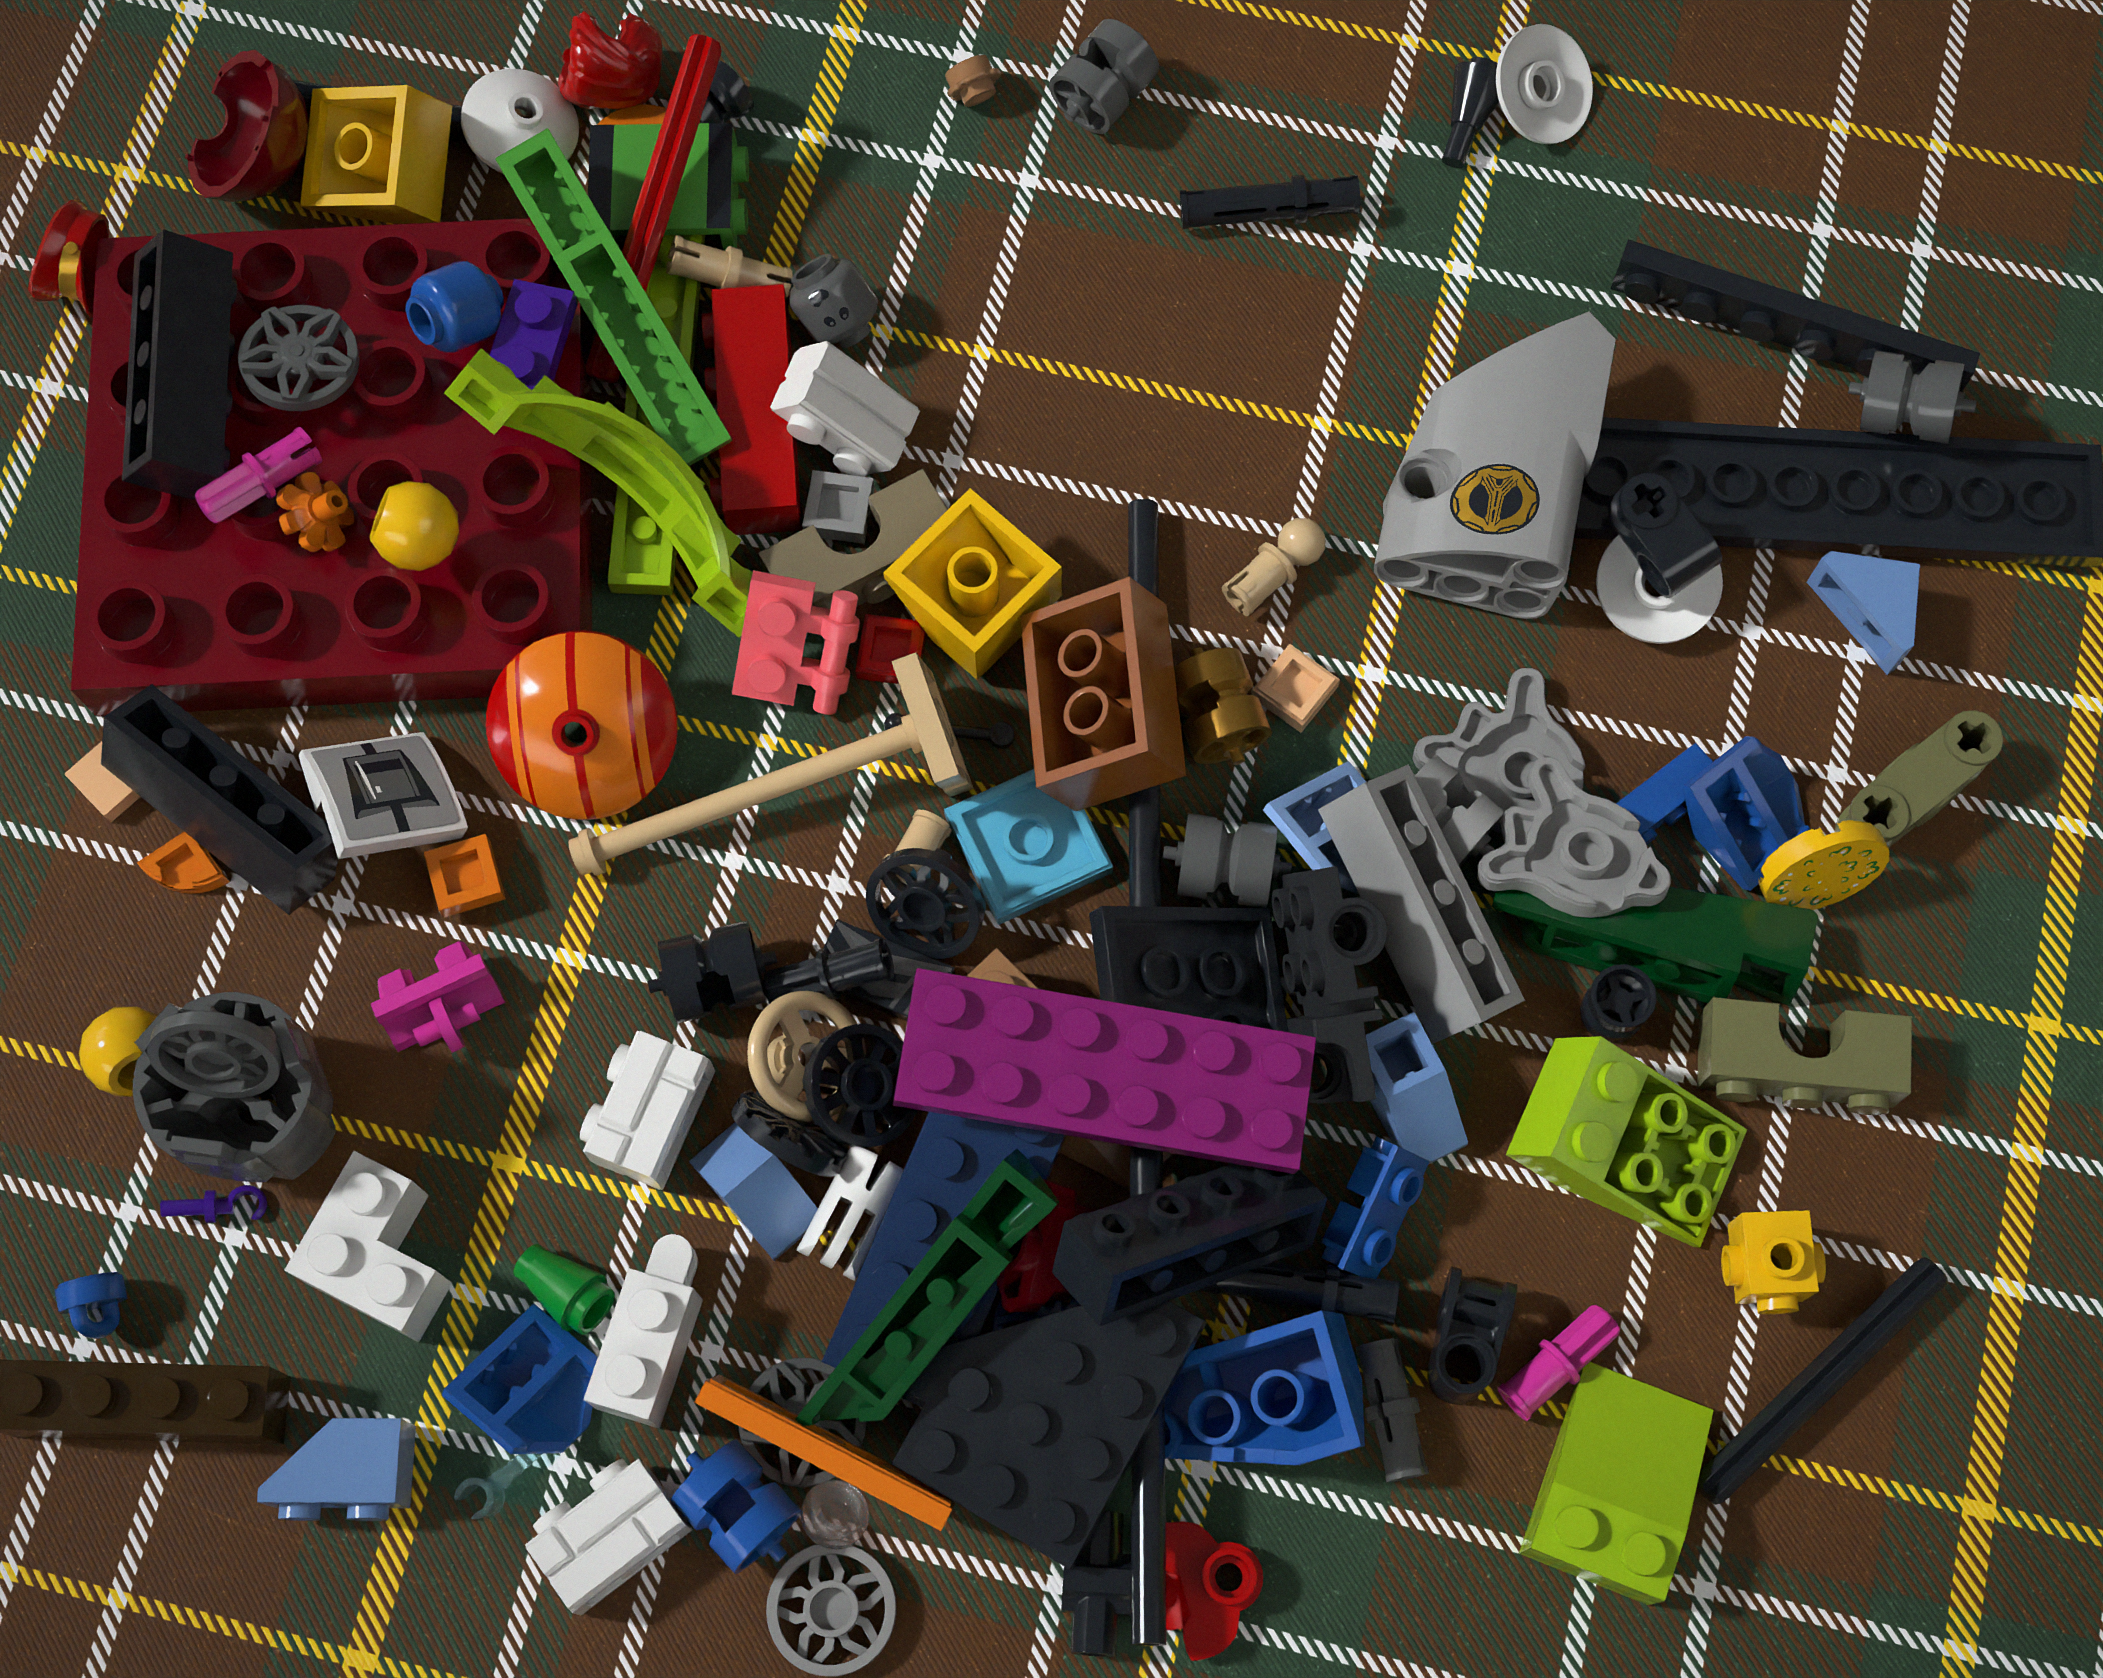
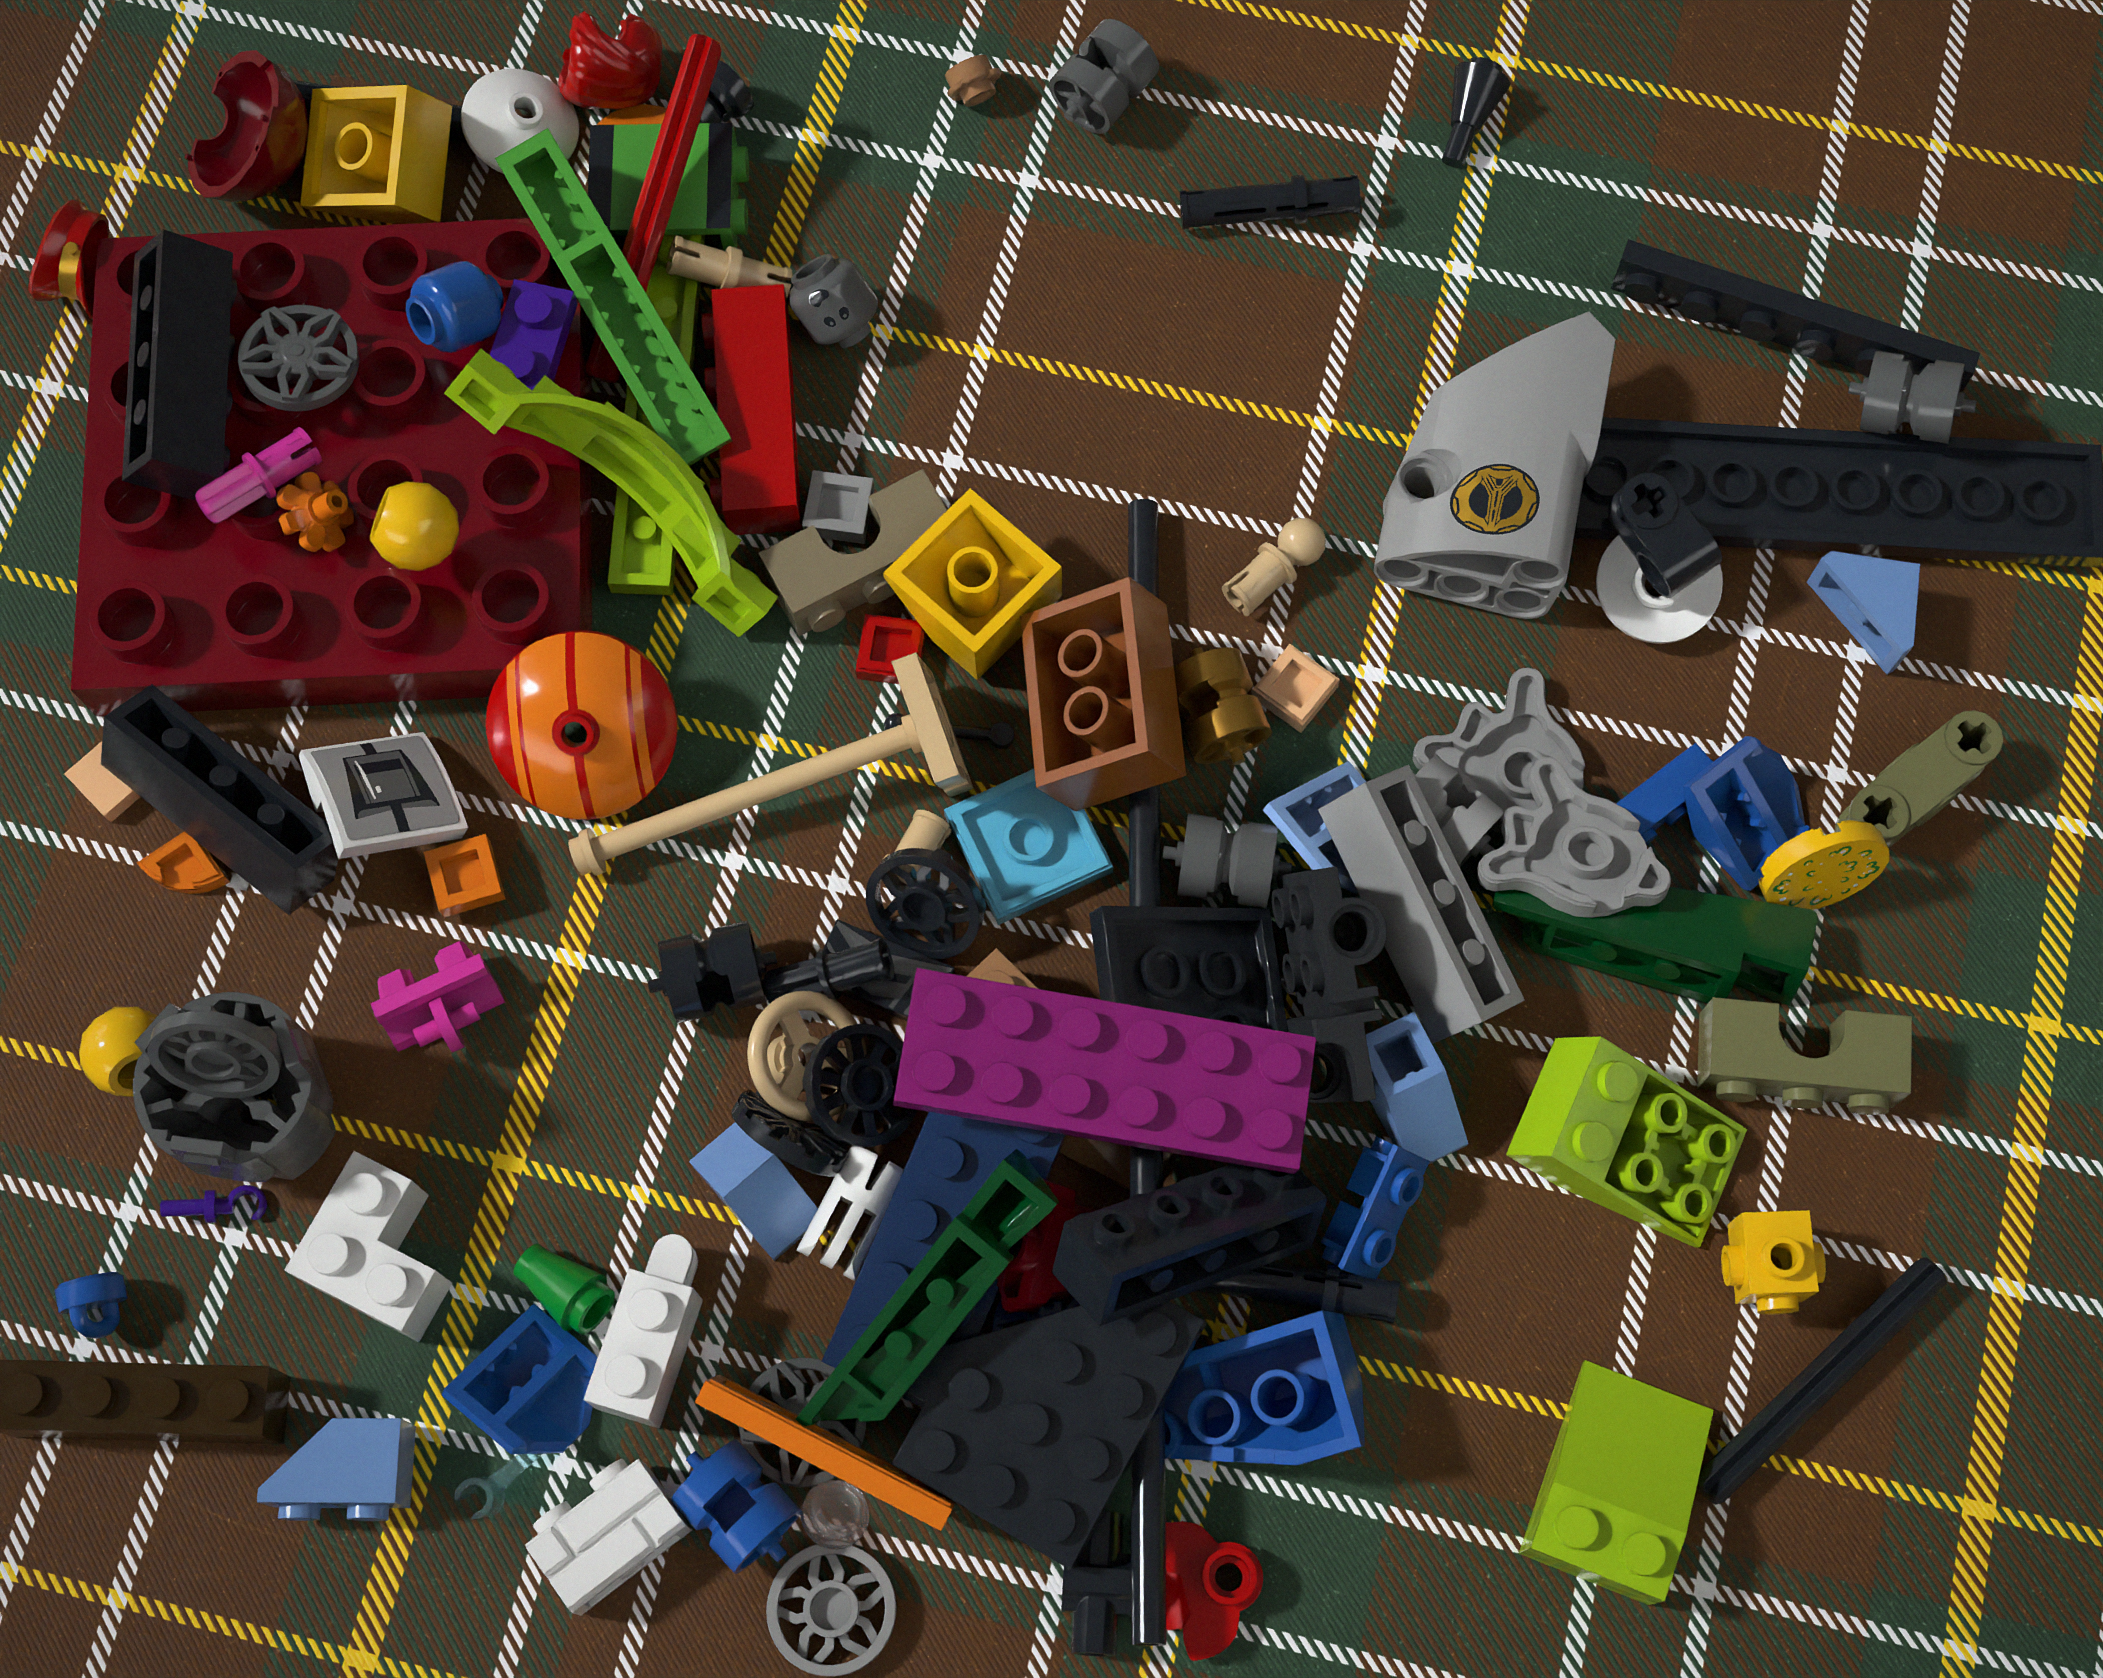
white brick [580,1031,715,1190] -> none
coral plate [732,570,860,715] -> none
white brick [770,341,920,477] -> none
dark grey pin [1356,1338,1429,1483] -> none
black piece [1427,1266,1518,1405] -> none
white dish [1496,24,1593,144] -> none
dark pink axle [1498,1305,1620,1421] -> none
black wheel [1580,964,1657,1043] -> none

